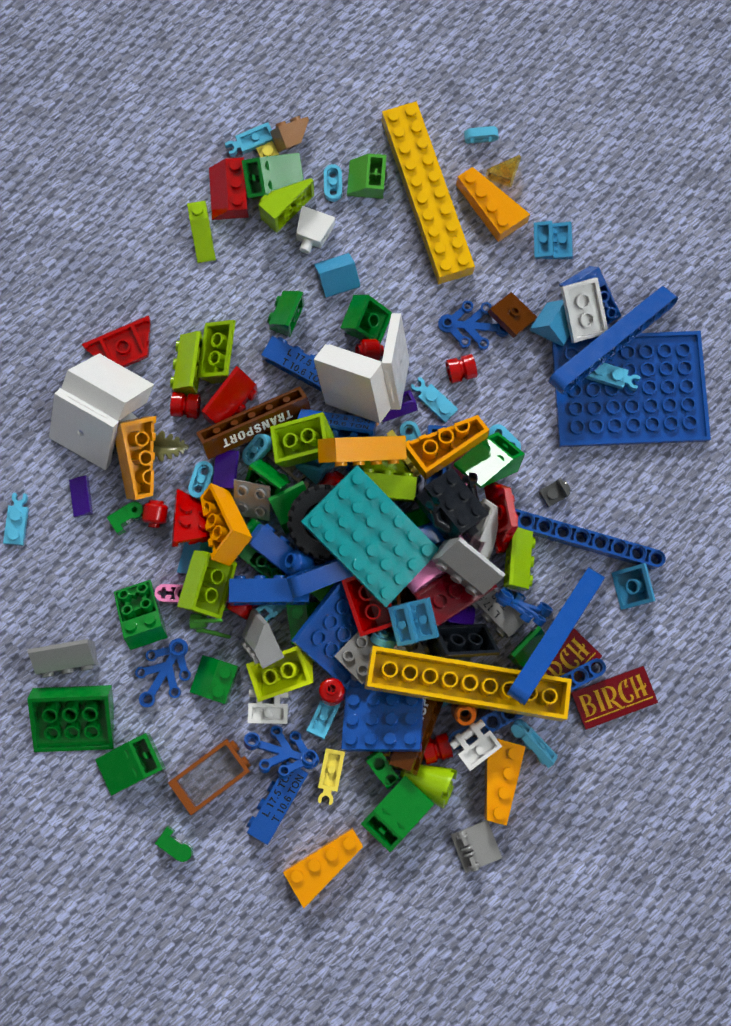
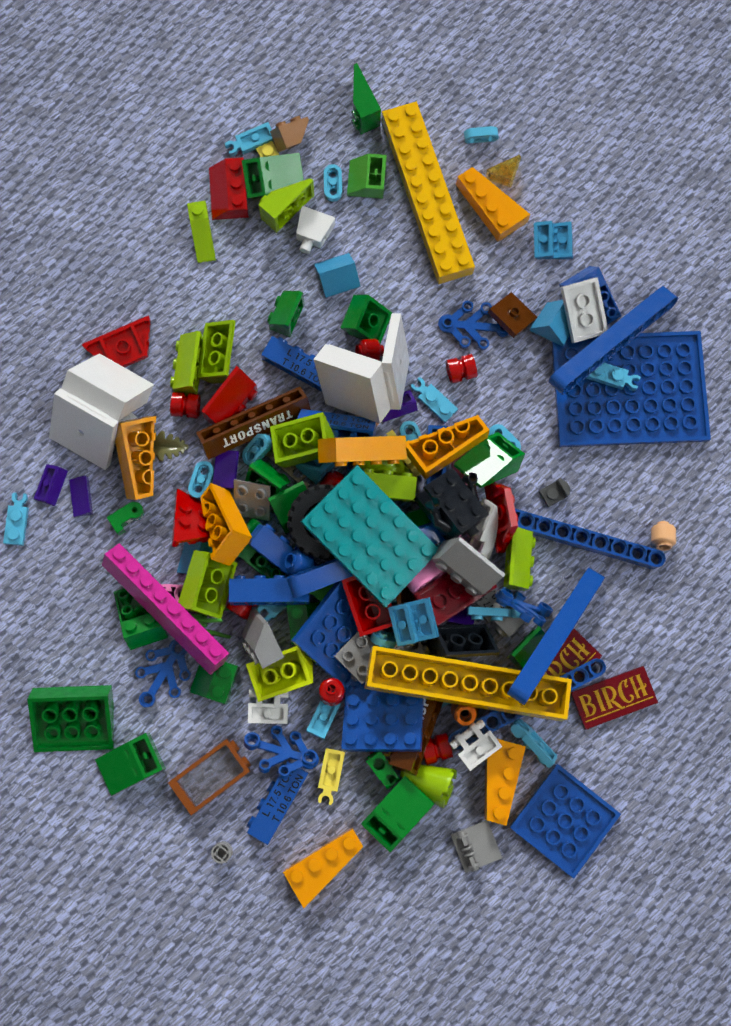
light grey slope [27,639,98,678] -> none
red head [142,500,168,528] -> none
green leg [155,826,193,862] -> none
dark azure slope [611,563,656,610] -> none
none -> dark purple slope [33,464,68,506]
none -> dark pink brick [102,543,229,675]
none -> light grey wheel [211,841,233,864]
none -> green slope [351,63,381,135]
none -> medium azure plate [467,607,521,621]
none -> blue plate [509,763,621,879]
none -> light nougat head [651,521,677,551]

